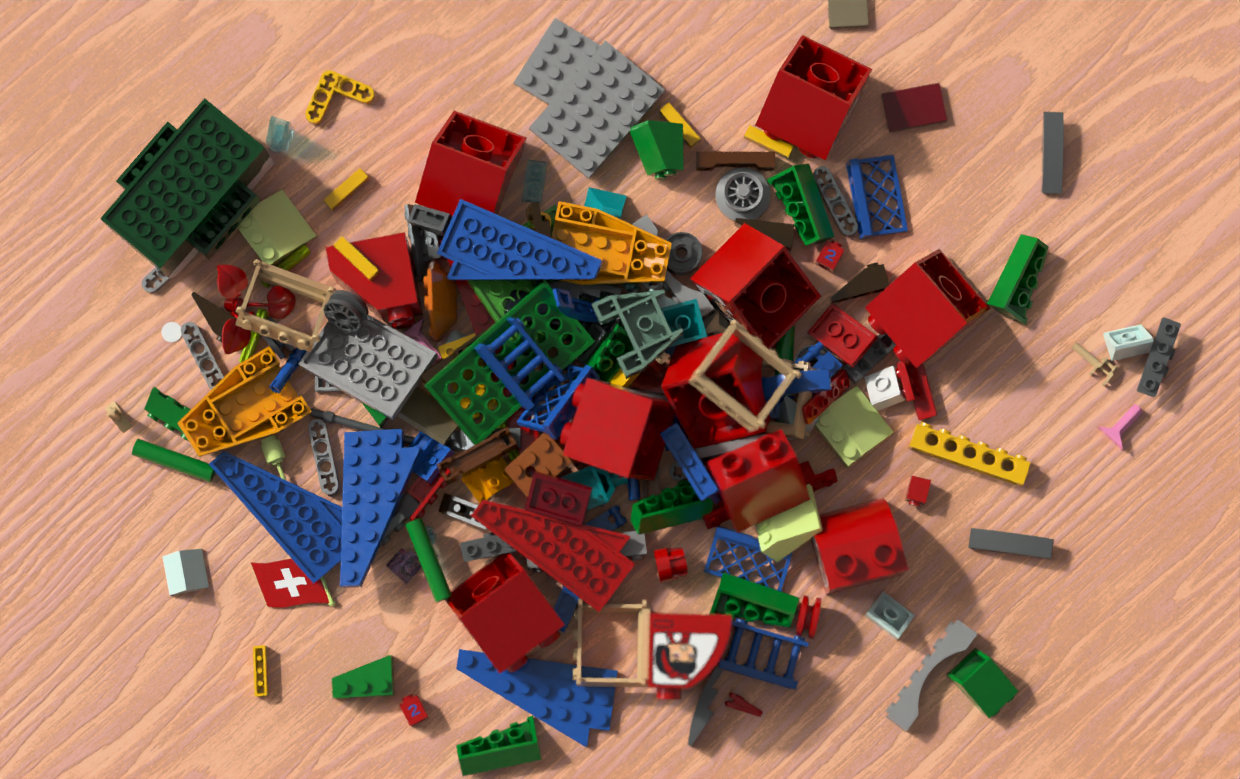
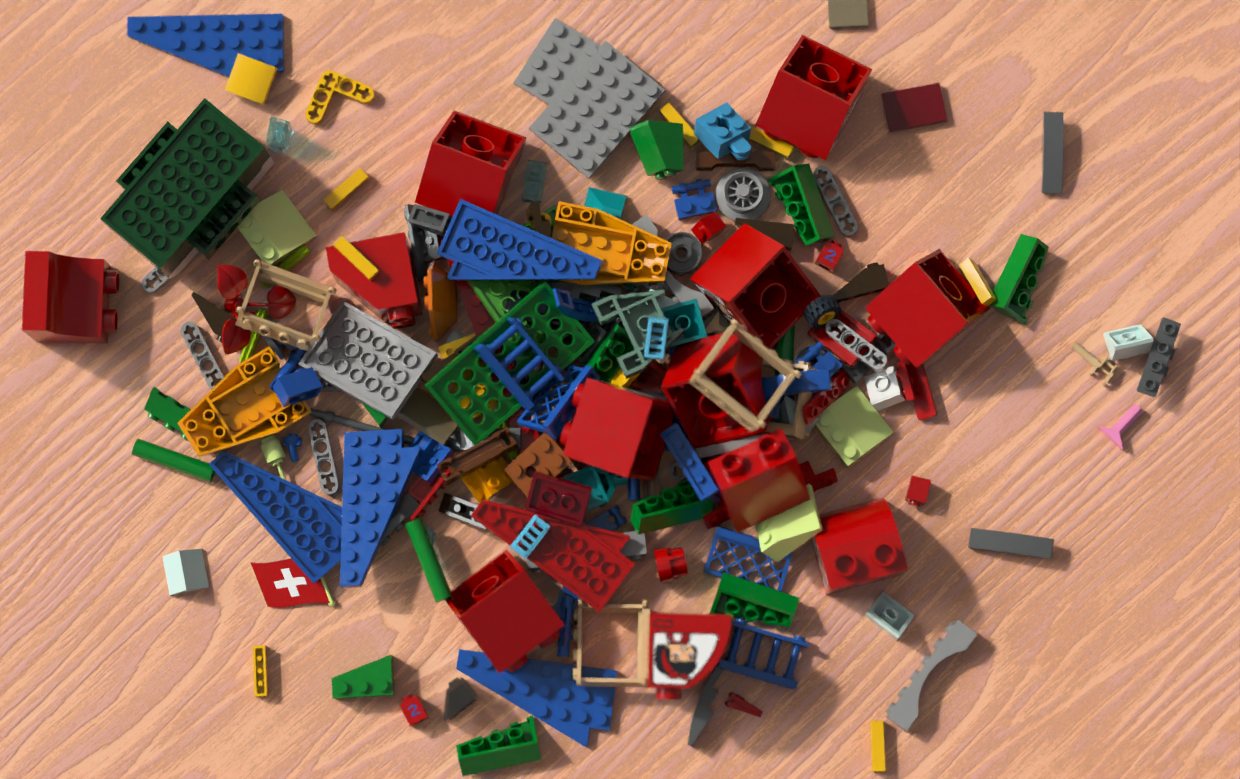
tan piece [105,401,133,433] -> none
white sticker [161,322,182,342] -> none
dark grey wheel [323,290,369,332] -> none
brick [386,548,422,584] -> none
bright pink piece [404,318,442,364] -> none
dark grey bracket [460,533,516,562] -> none
red wheel [796,595,821,639] -> none
blue fence [846,155,908,240] -> none
yellow brick [908,422,1031,487] -> none
green slope [946,648,1019,719] -> none
none -> red brick [22,251,120,343]
none -> blue wing [127,14,284,78]
none -> yellow slope [225,54,277,105]
none -> blue brick [273,367,323,407]
none -> blue plate [283,433,302,462]
none -> clear smoke slope [443,677,479,722]
none -> medium azure slope [510,515,550,559]
none -> blue pin [556,596,574,657]
none -> medium azure slope [644,316,669,360]
none -> blue plate [671,179,717,220]
none -> red brick [691,211,727,245]
none -> dark azure brick [694,102,751,160]
none -> black wheel [803,294,842,330]
none -> light grey beam [825,319,889,372]
none -> yellow piece [870,721,885,772]
none -> yellow piece [959,258,997,306]

